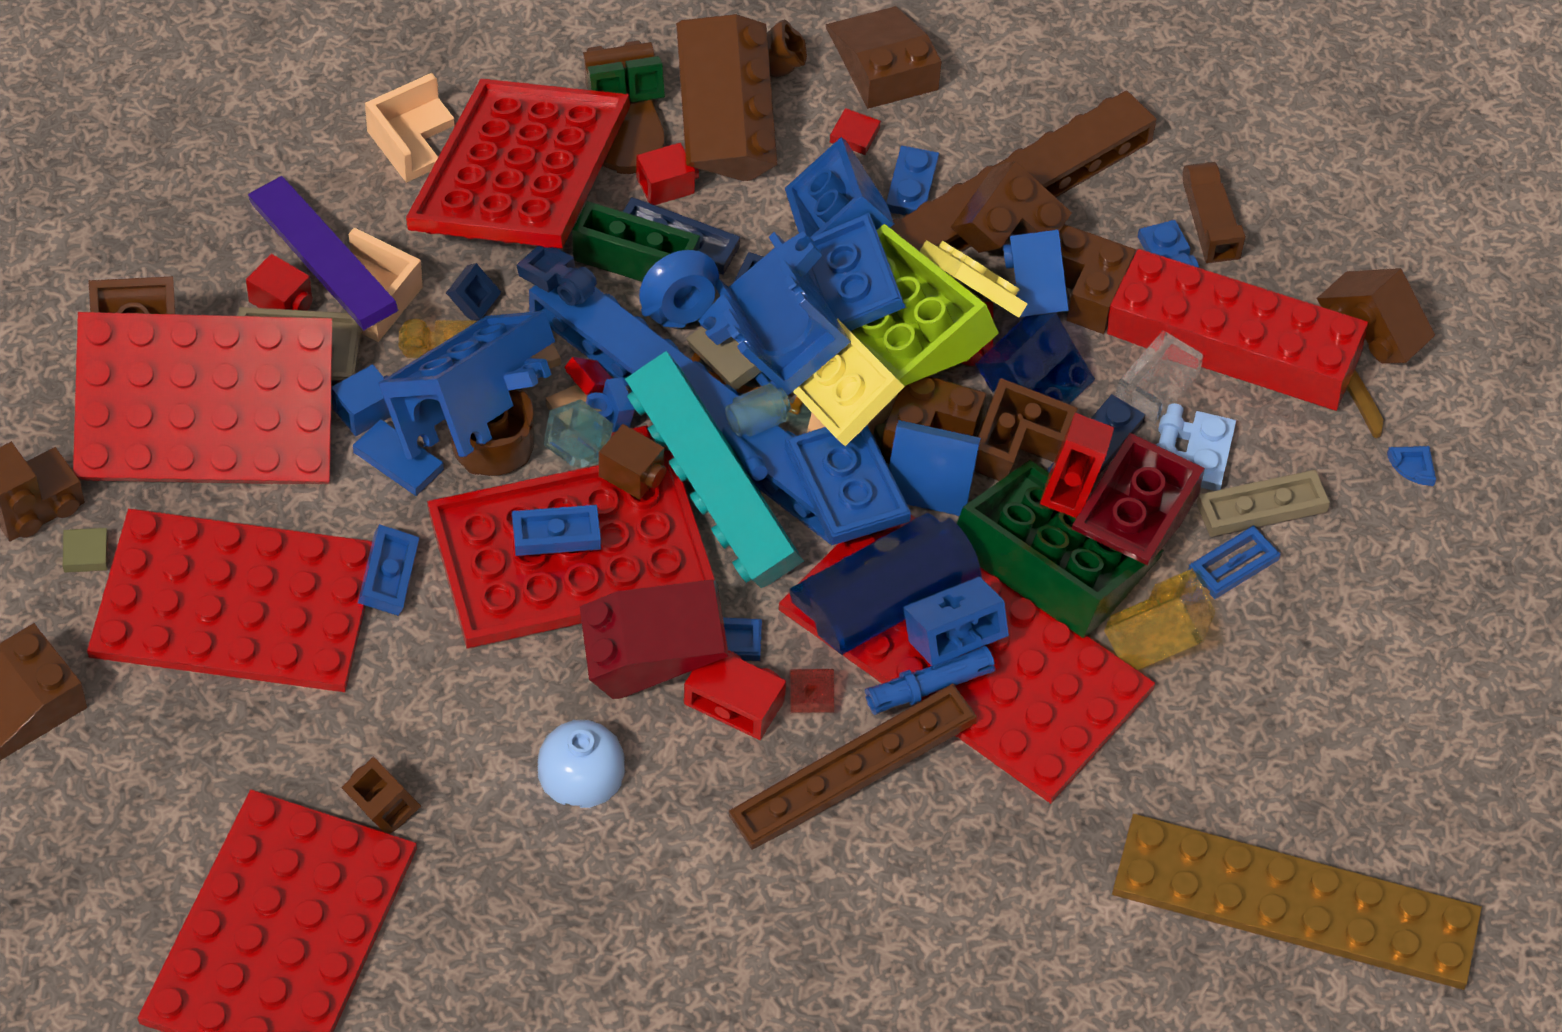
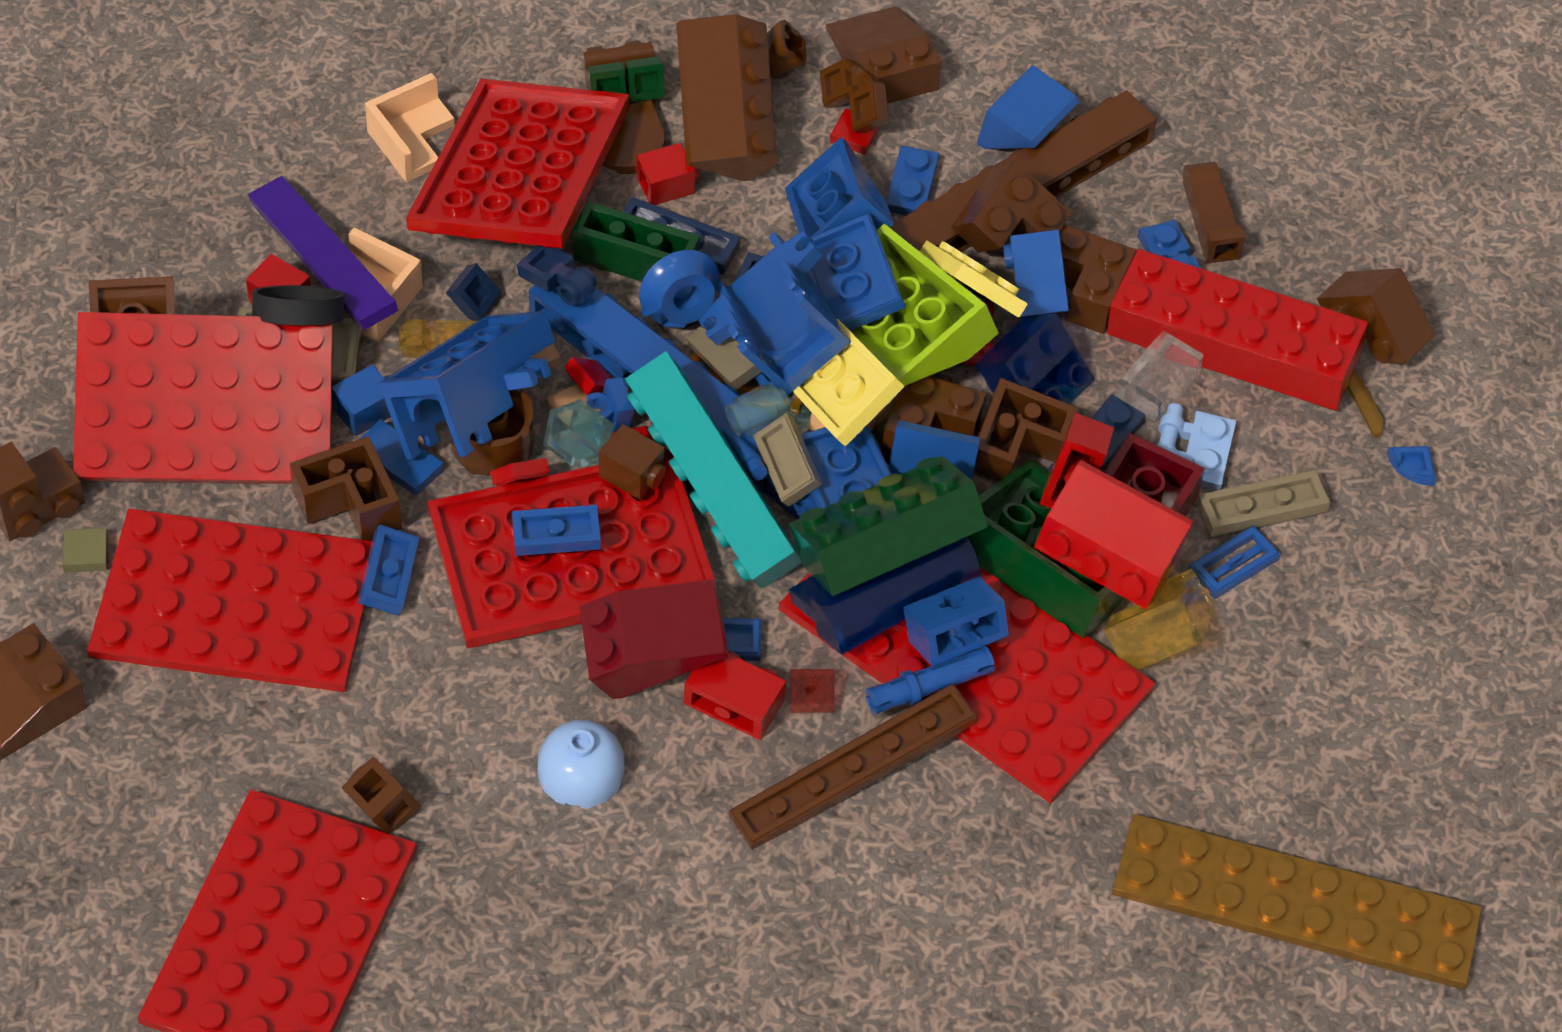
none -> black tyre [252,285,344,325]
none -> reddish brown brick [289,436,402,540]
none -> red tile [490,458,550,486]
none -> dark tan tile [753,413,822,506]
none -> dark green brick [789,456,988,596]
none -> reddish brown tile [820,58,889,133]
none -> blue slope [977,65,1079,149]
none -> slope [1034,460,1194,609]

